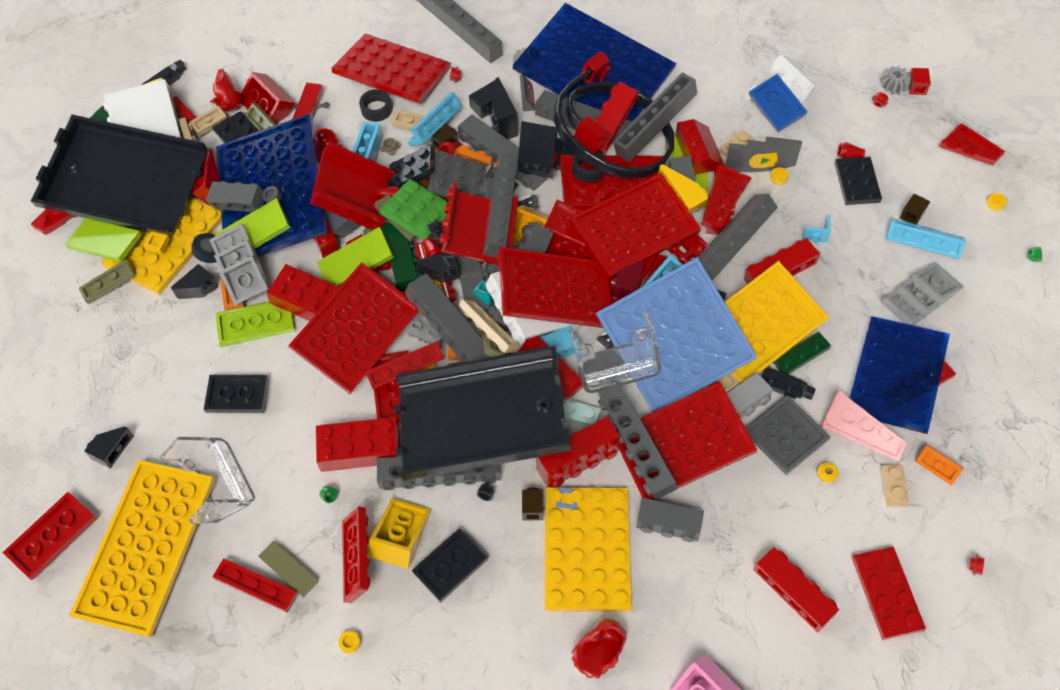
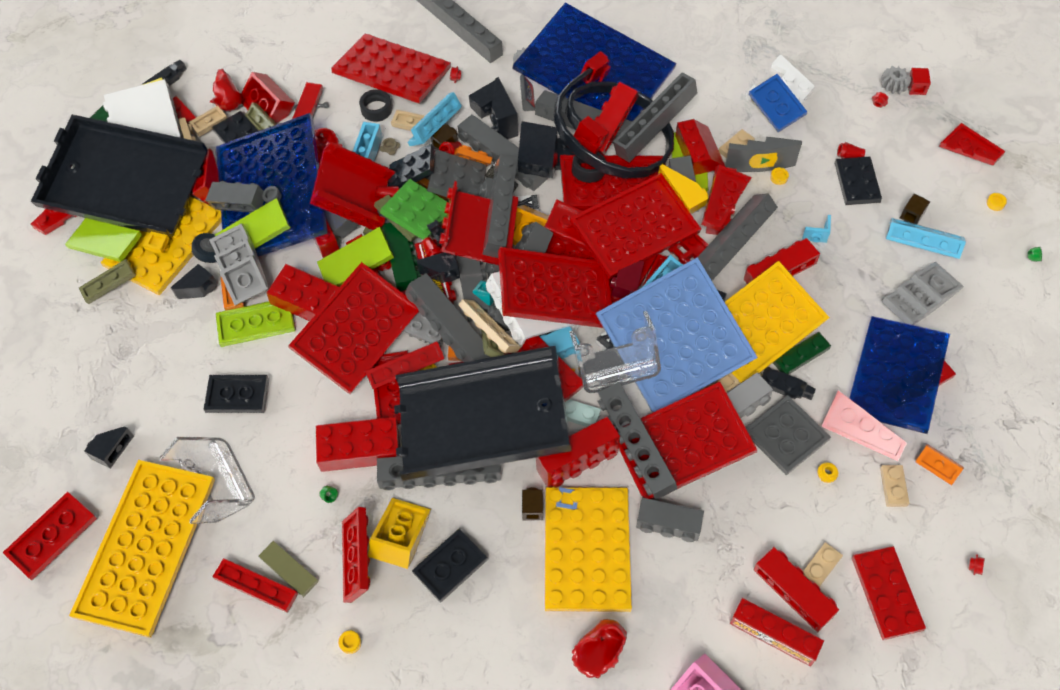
black hinge [477,483,495,501] -> none
none -> red brick [730,598,824,667]
none -> tan plate [803,542,843,587]

